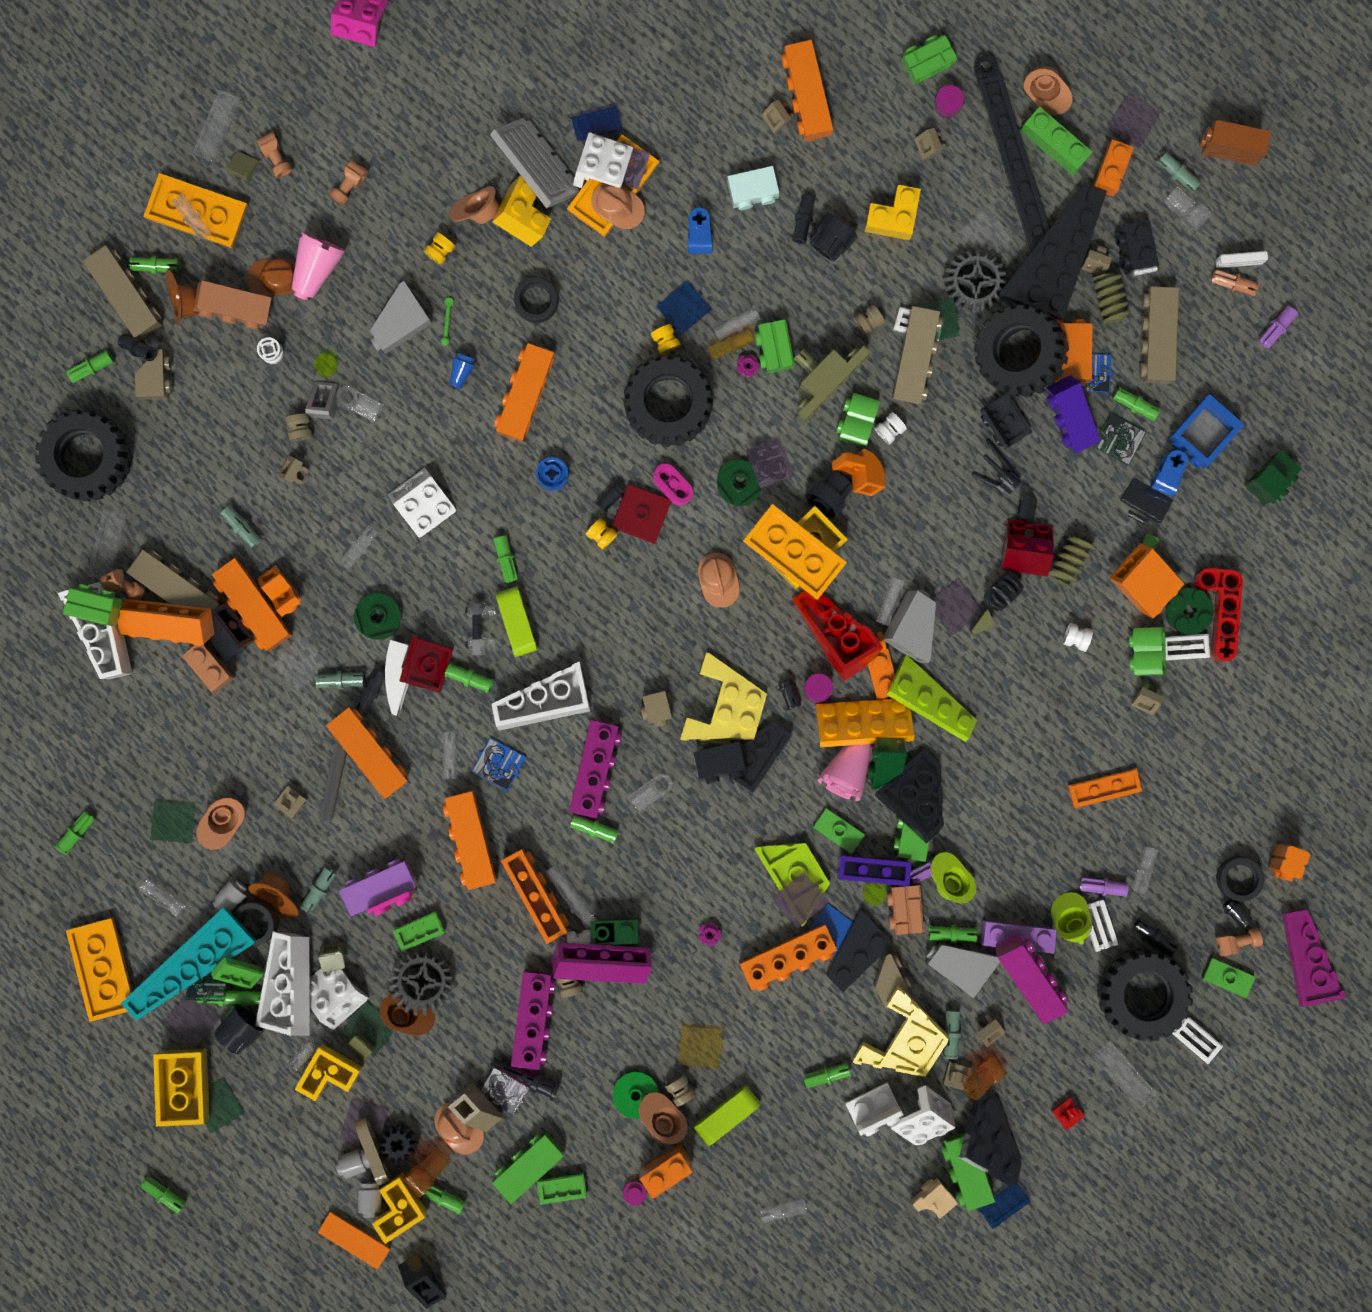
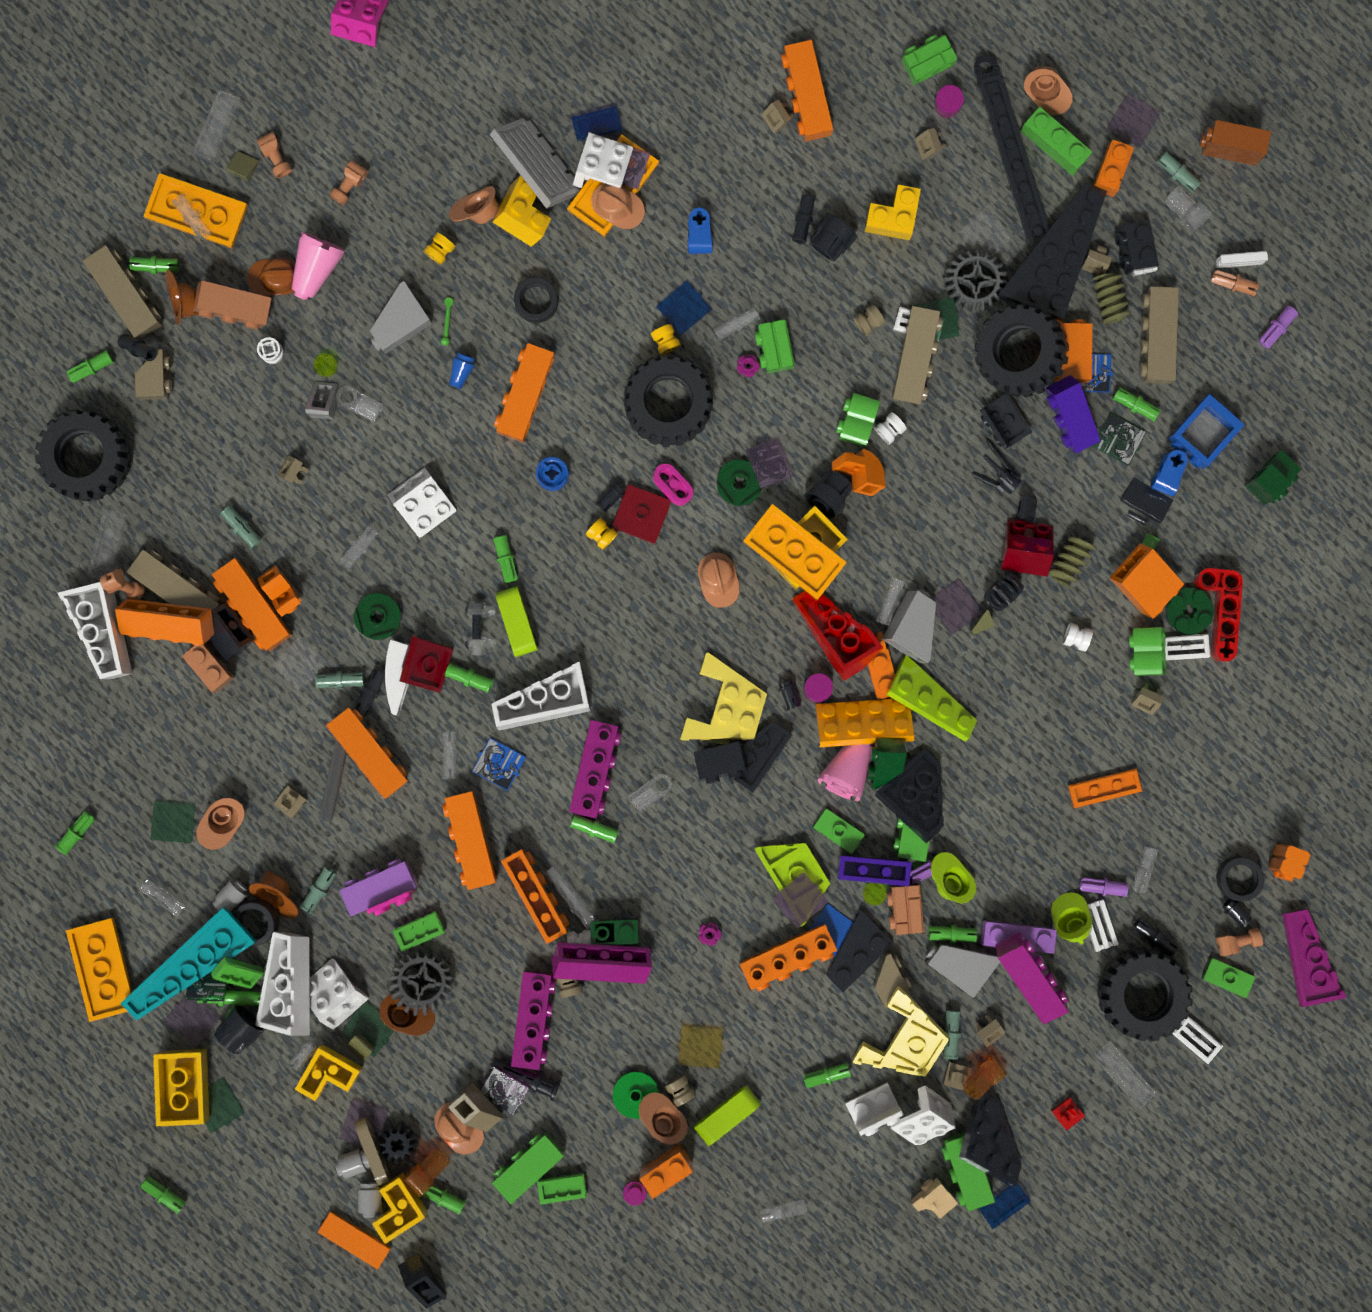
bright green brick [63,584,122,626] -> none
dark tan wheel [285,414,312,442] -> none
slope [319,942,345,972] -> none
dark tan brick [640,691,672,727] -> none
clear yellow axle [708,329,754,360] -> none
light aqua brick [727,166,779,210] -> none
olive brick [794,346,870,426] -> none

